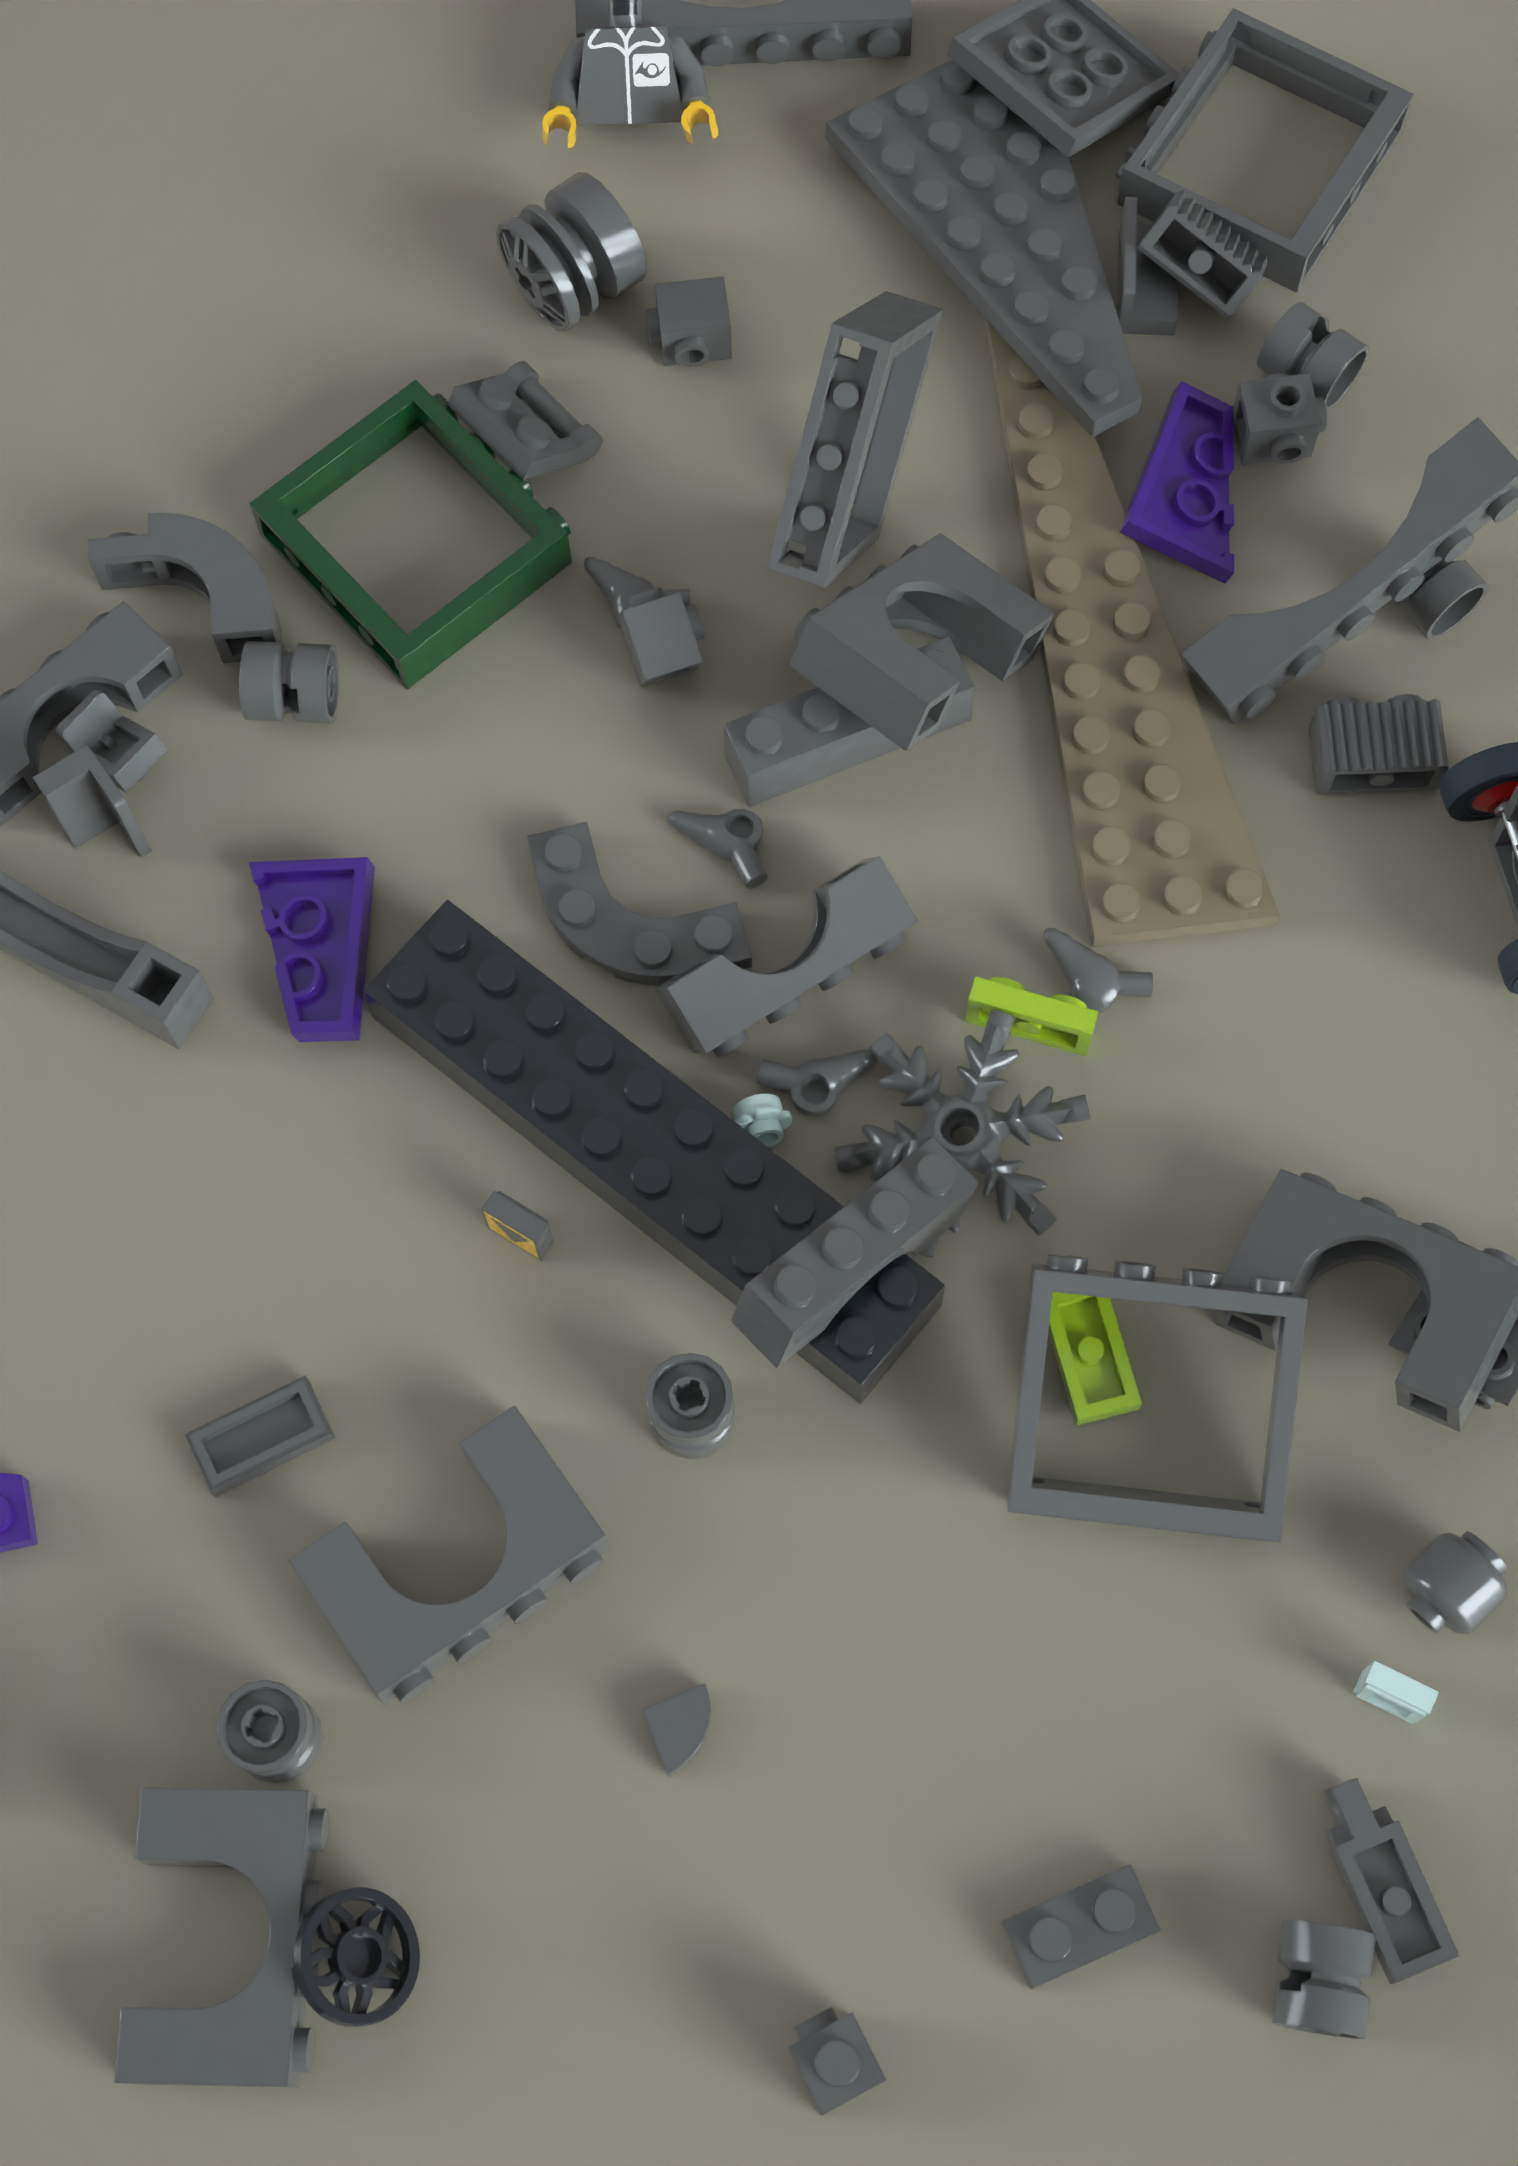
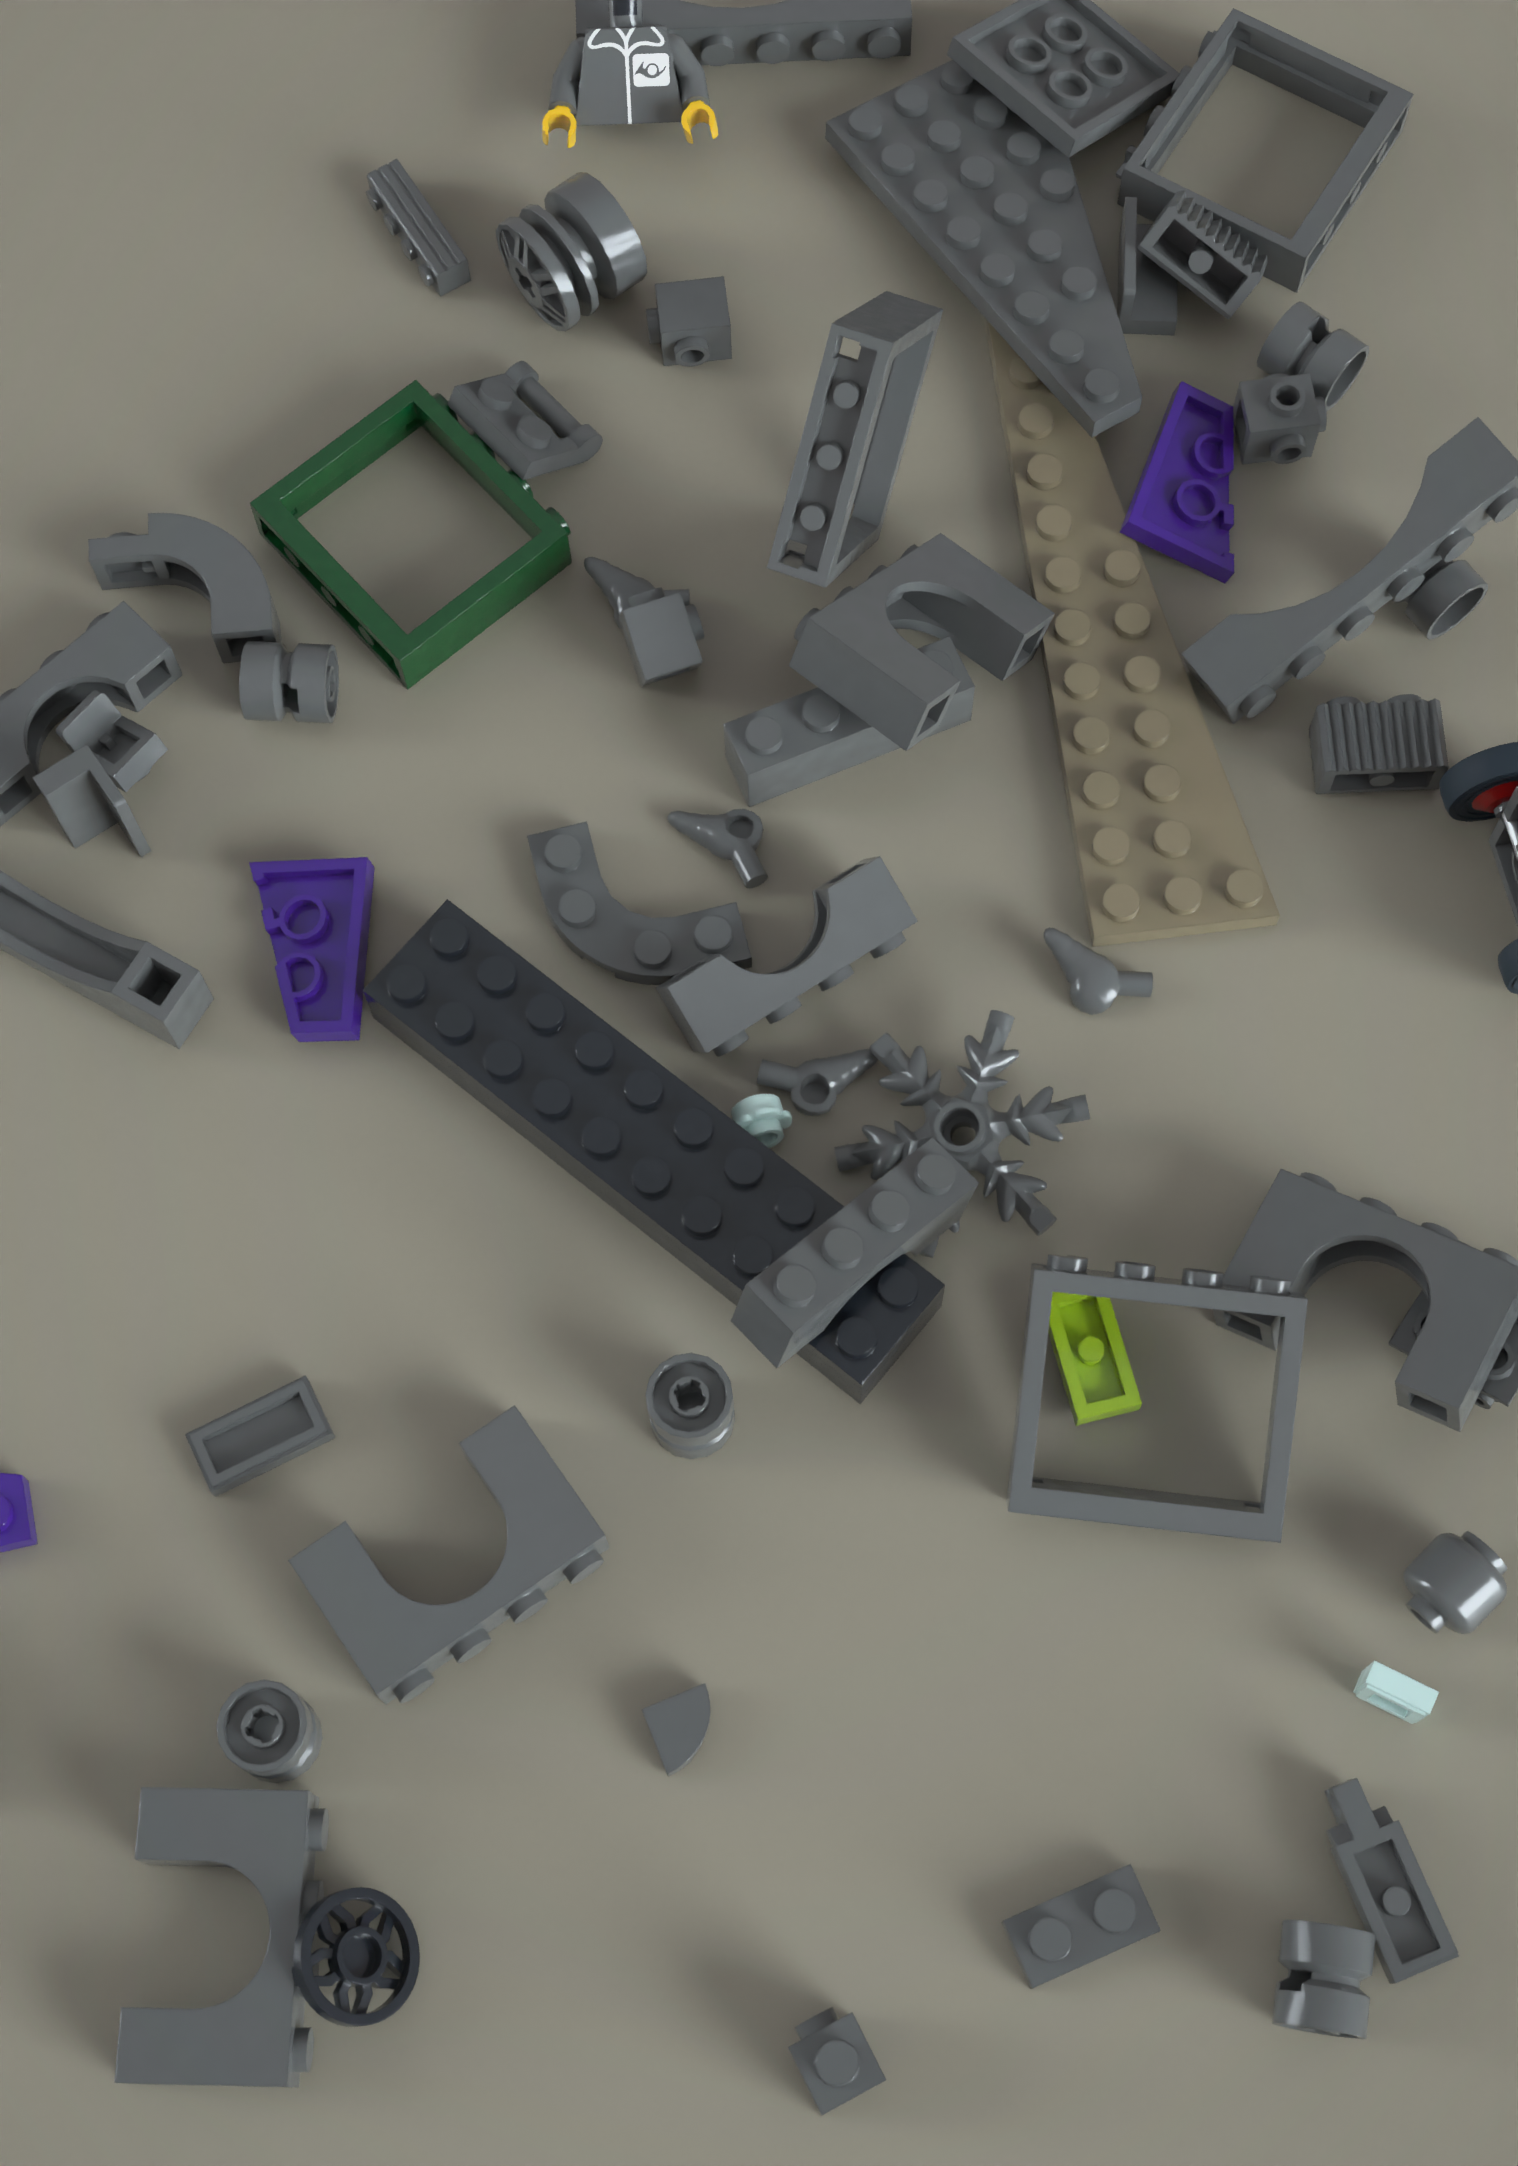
dark grey tile [482,1191,554,1261] -> none
lime plate [965,976,1099,1057] -> none
none -> dark grey piece [366,159,471,297]

